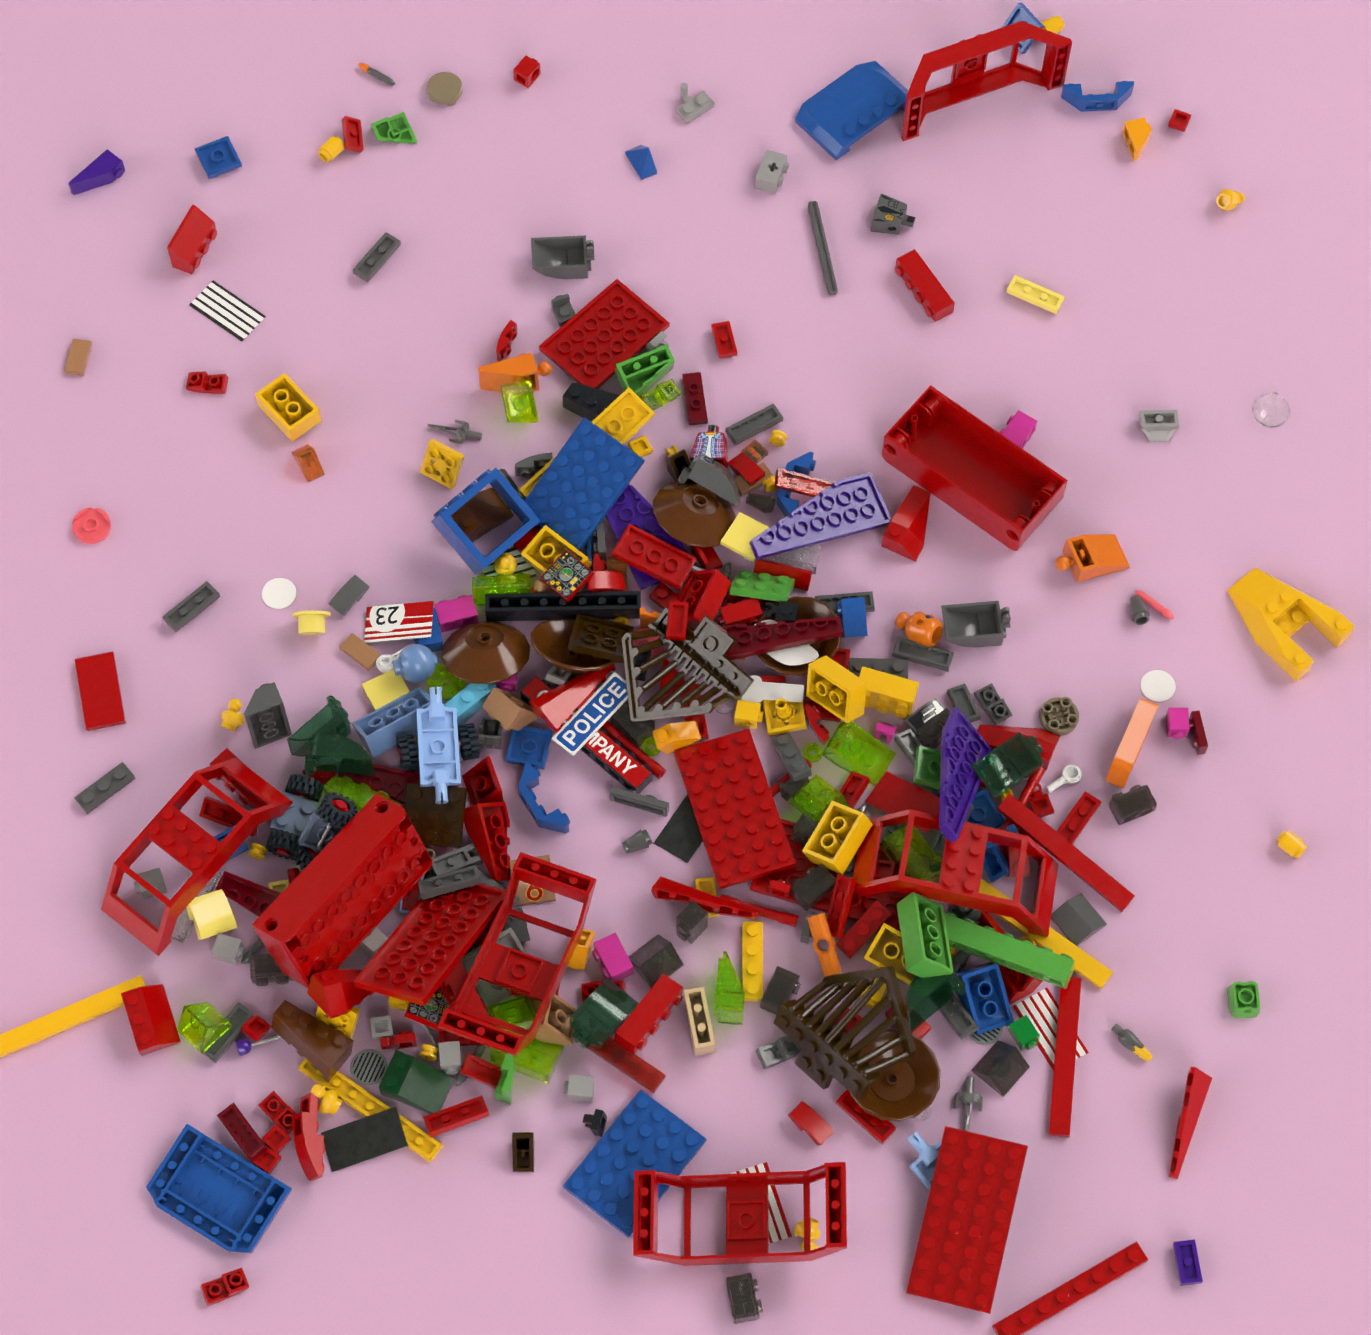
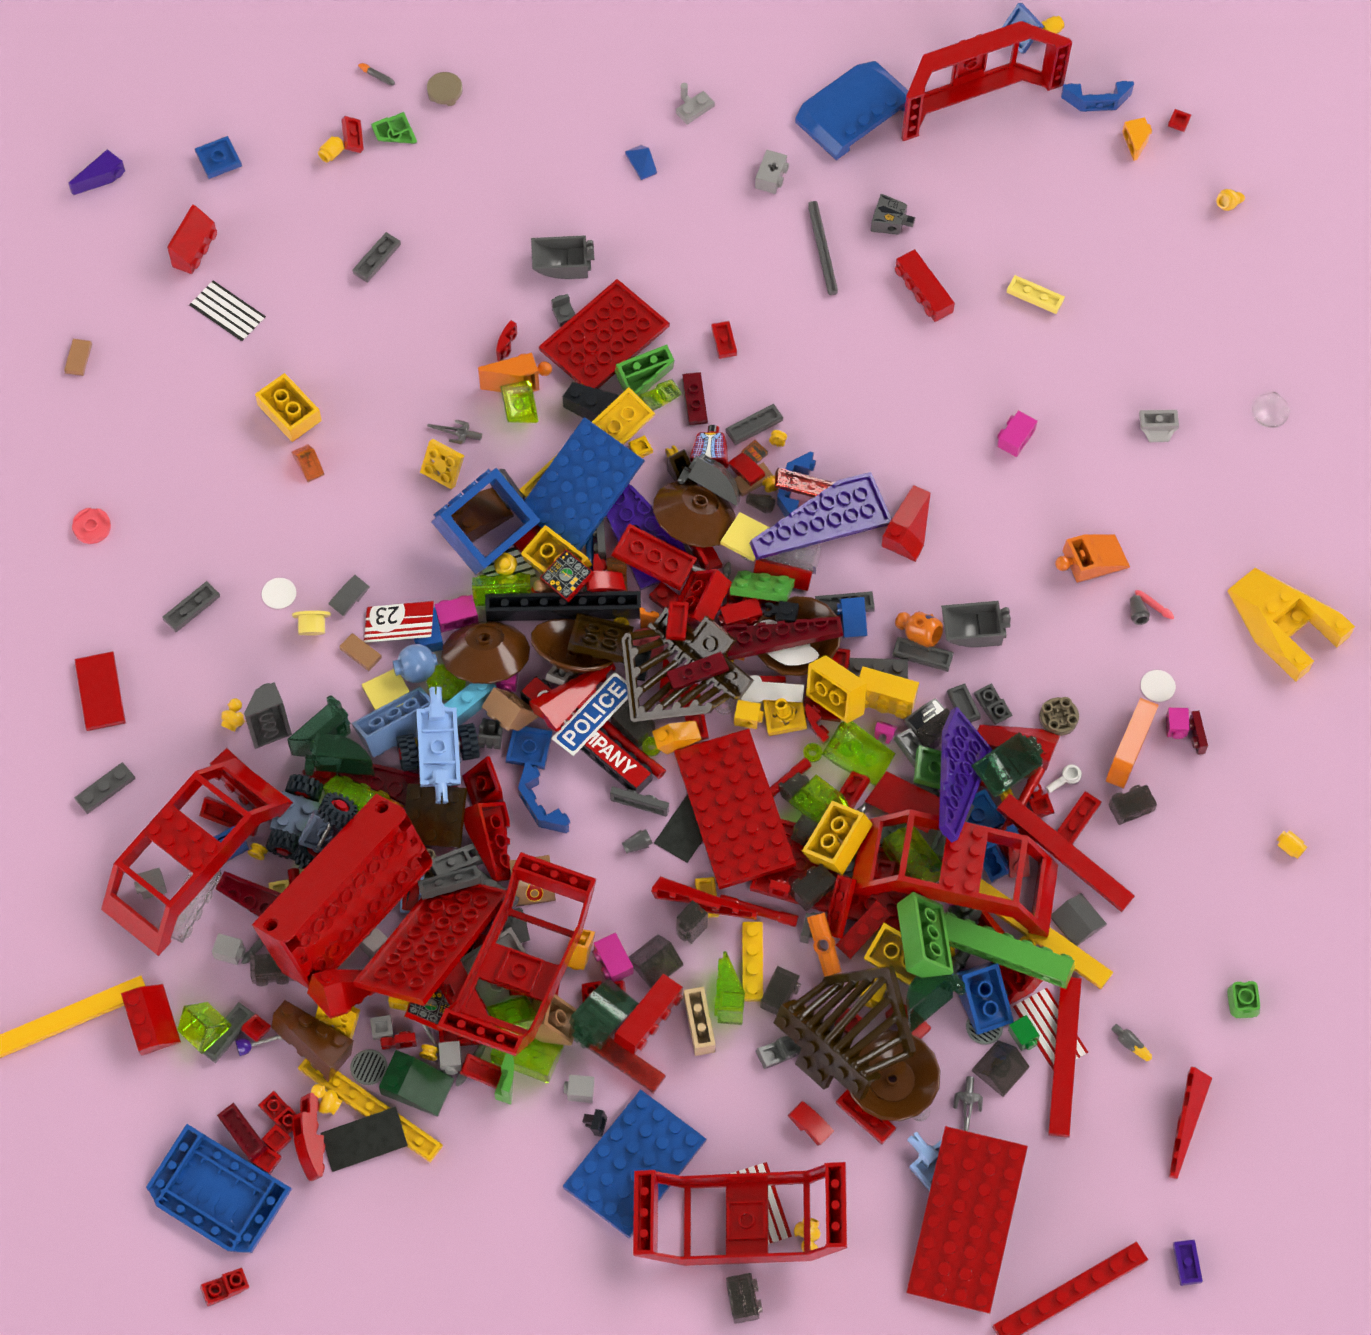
red slope [186,371,229,394] -> none
light yellow slope [186,889,237,940] -> none
white plate [376,645,408,673] -> none
red plate [423,1095,490,1138] -> none
dark brown slope [512,1132,535,1172] -> none
red brick [513,55,541,88] -> none
dark grey slope [515,452,553,478] -> none
light grey tile [646,331,669,351] -> none
dark grey plate [771,732,812,782] -> none
red piece [882,385,1068,551] -> none
dark grey plate [928,982,979,1040] -> none
none -> dark red plate [666,652,729,691]

